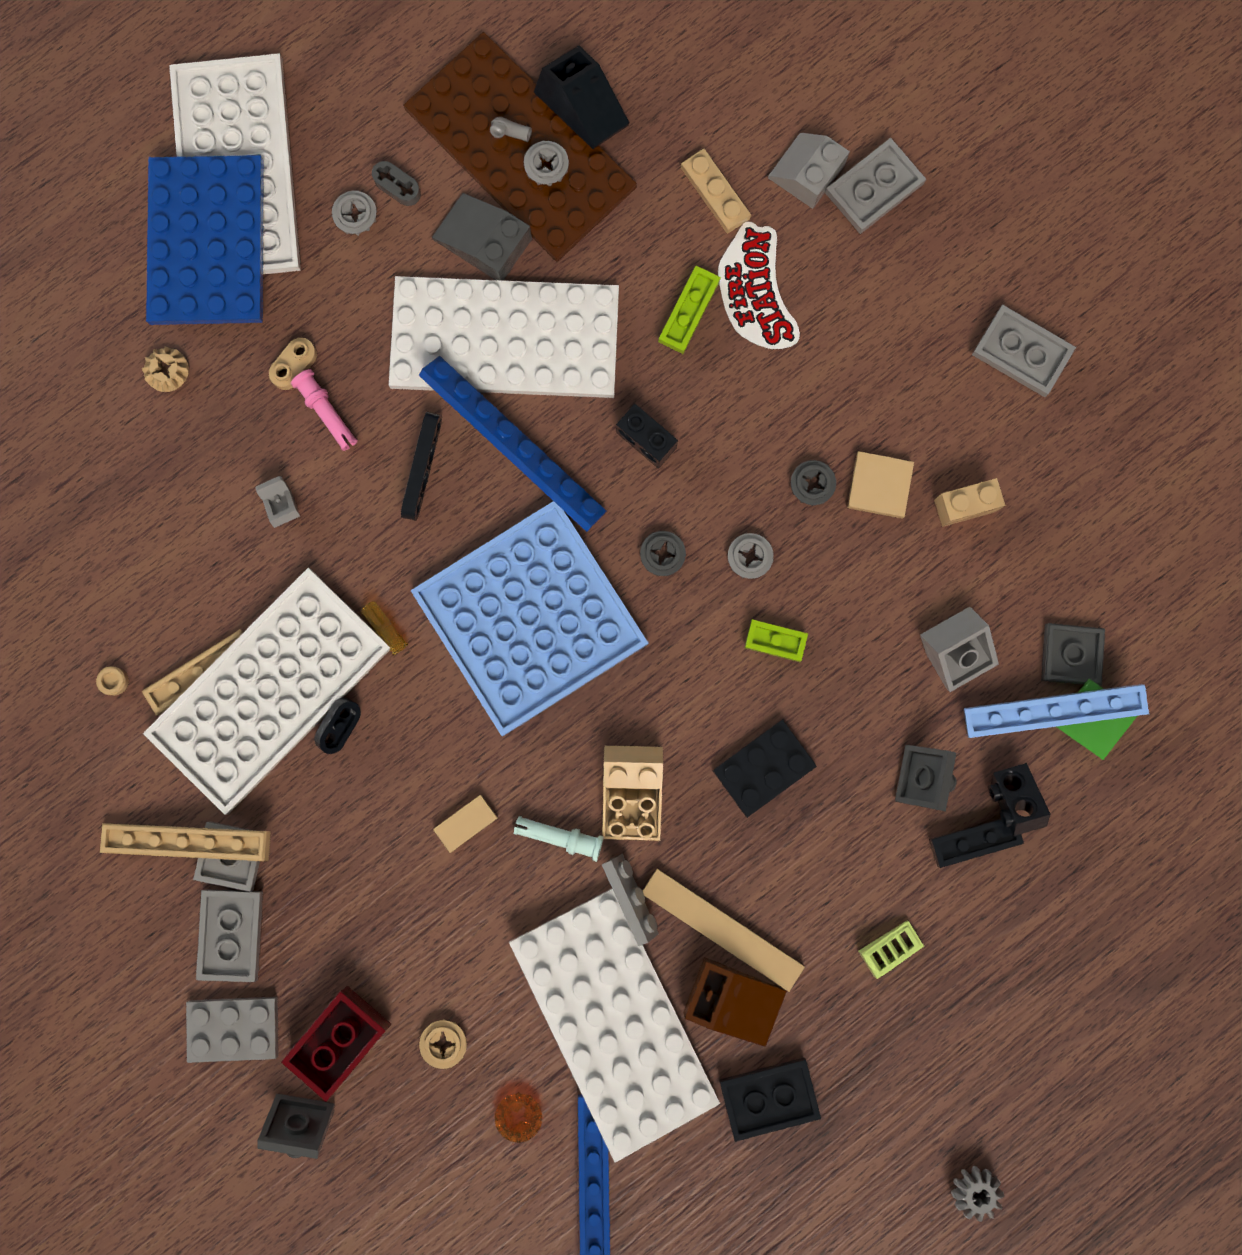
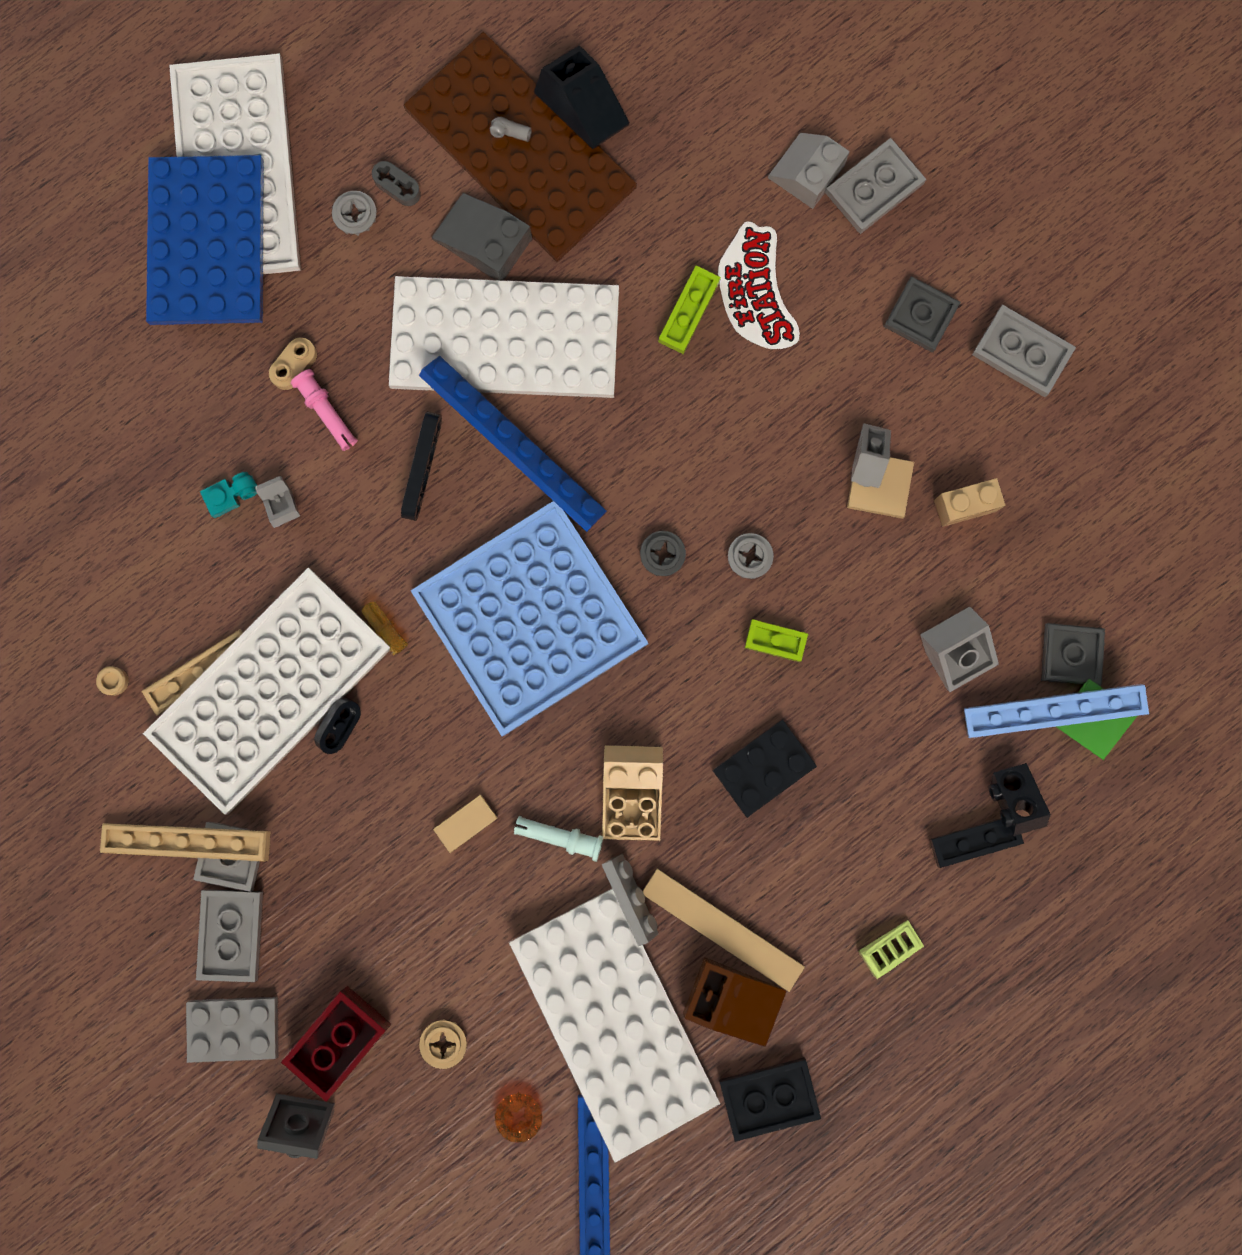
tan gear [142,346,189,392] -> none
light grey gear [524,141,569,186] -> none
black brick [616,404,678,469] -> none
tan plate [681,149,751,234] -> none
dark grey gear [790,460,836,506] -> none
dark grey tile [895,745,957,812] -> none
light grey gear [951,1166,1005,1222] -> none
none -> teal plate [200,472,257,518]
none -> light grey slope [851,423,891,488]
none -> dark grey tile [883,276,961,353]

